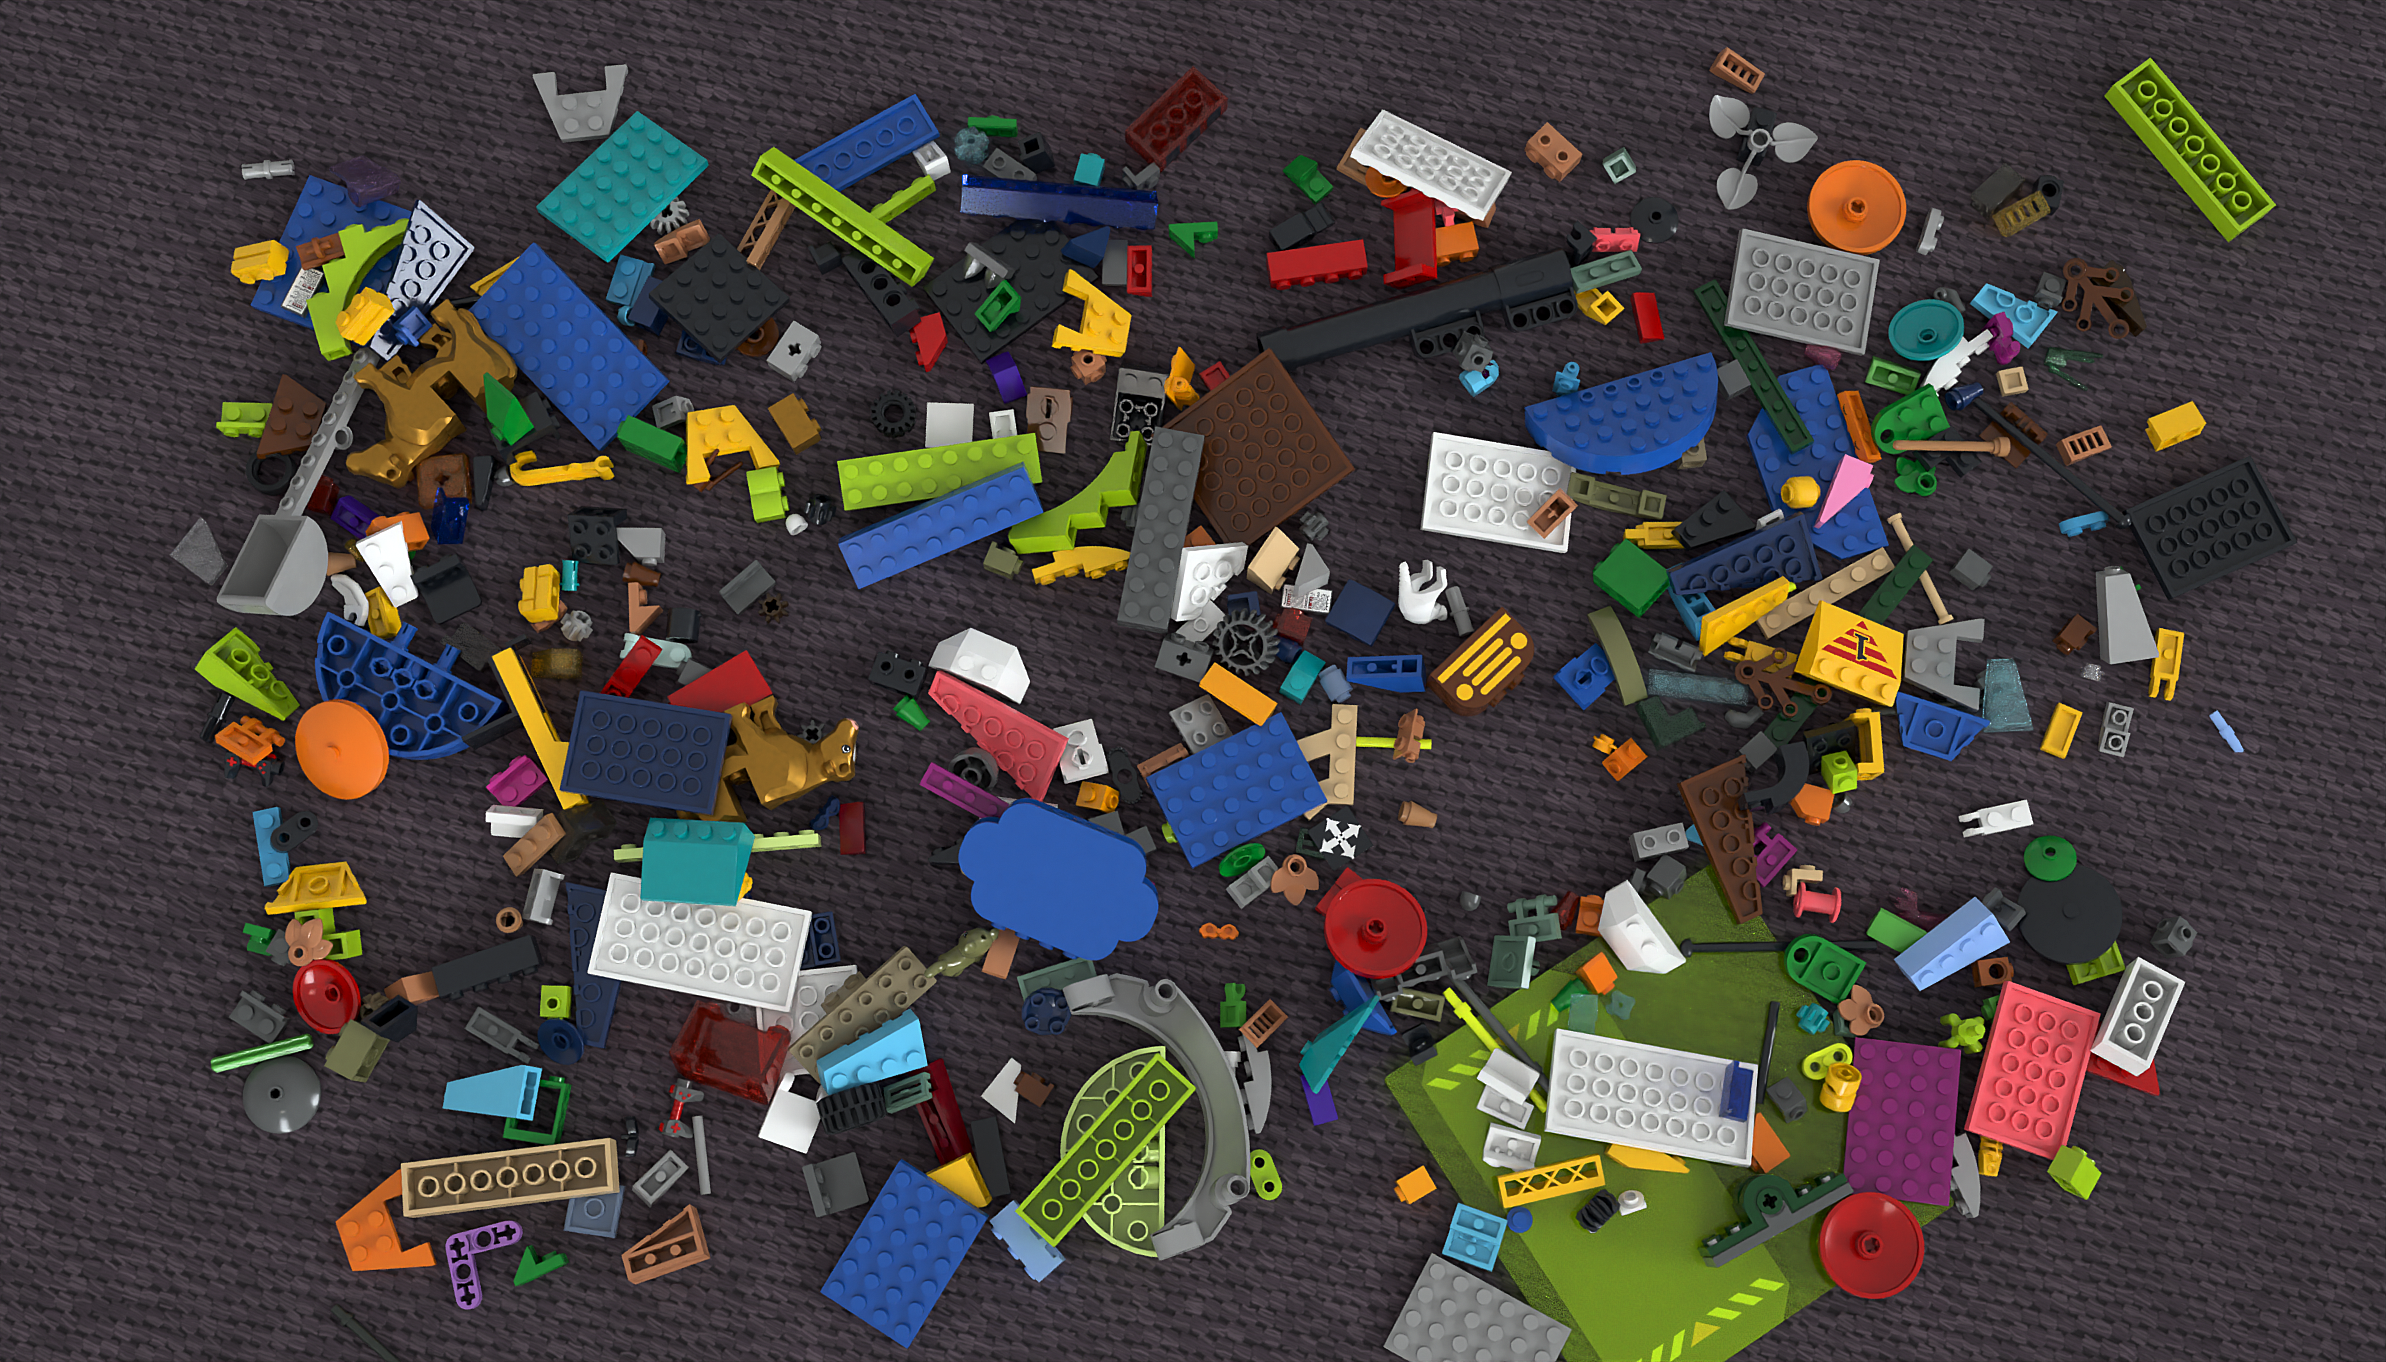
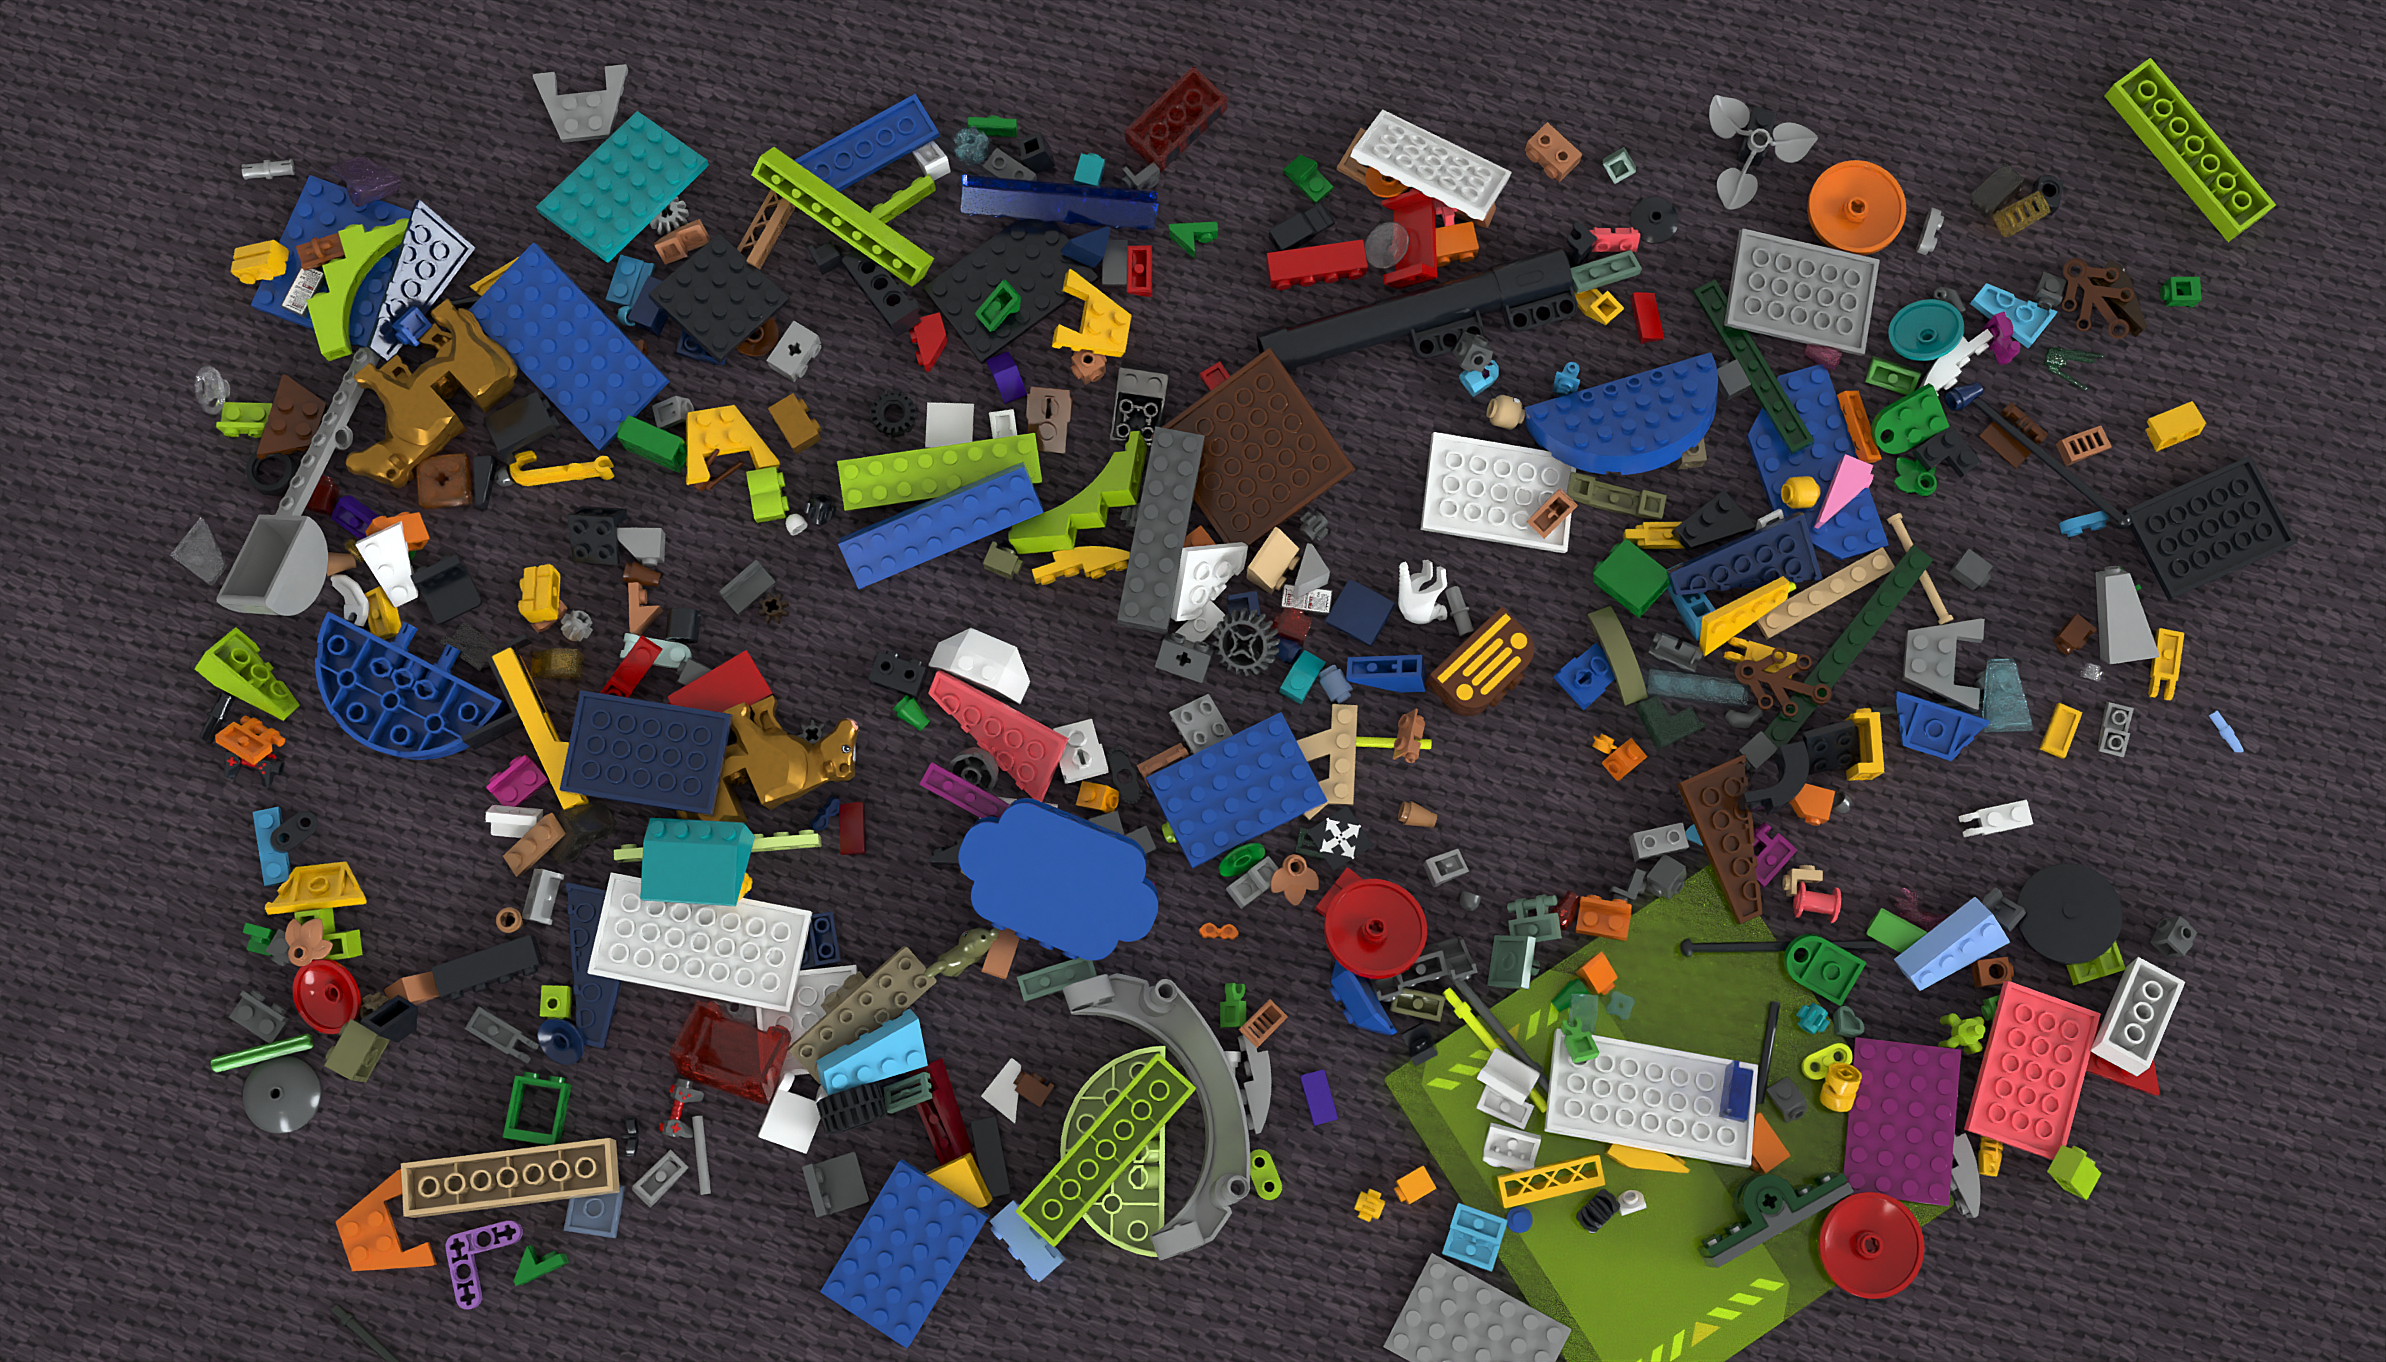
orange dish [295,699,389,800] -> none
yellow brick [335,287,395,346] -> none
clear blue panel [431,487,469,544] -> none
medium azure slope [443,1065,542,1121] -> none
green slope [483,372,534,446] -> none
teal pin [559,560,580,591] -> none
nougat wedge [622,1204,710,1284] -> none
flat silver tile [963,242,1015,289] -> none
dark blue dish [1021,987,1071,1035] -> none
light orange hinge [1164,347,1200,411] -> none
light orange panel [1199,662,1278,726] -> none
teal wedge [1299,995,1380,1094] -> none
white wedge [1598,880,1686,974] -> none
nougat slope [1709,47,1765,94] -> none
yellow slope [1794,600,1904,707] -> none
lime brick [1821,751,1857,794] -> none
nougat plate [1837,985,1884,1036] -> none
medium nougat piece [1893,437,2010,457] -> none
tan plate [1996,366,2029,397] -> none
green dish [2024,835,2077,881] -> none
none -> clear piece [195,365,230,415]
none -> yellow gear [1354,1189,1385,1222]
none -> clear dish [1365,222,1409,269]
none -> light grey slope [1423,849,1469,888]
none -> tan head [1487,395,1525,430]
none -> bright green plate [1561,1017,1599,1063]
none -> green brick [2160,277,2202,308]

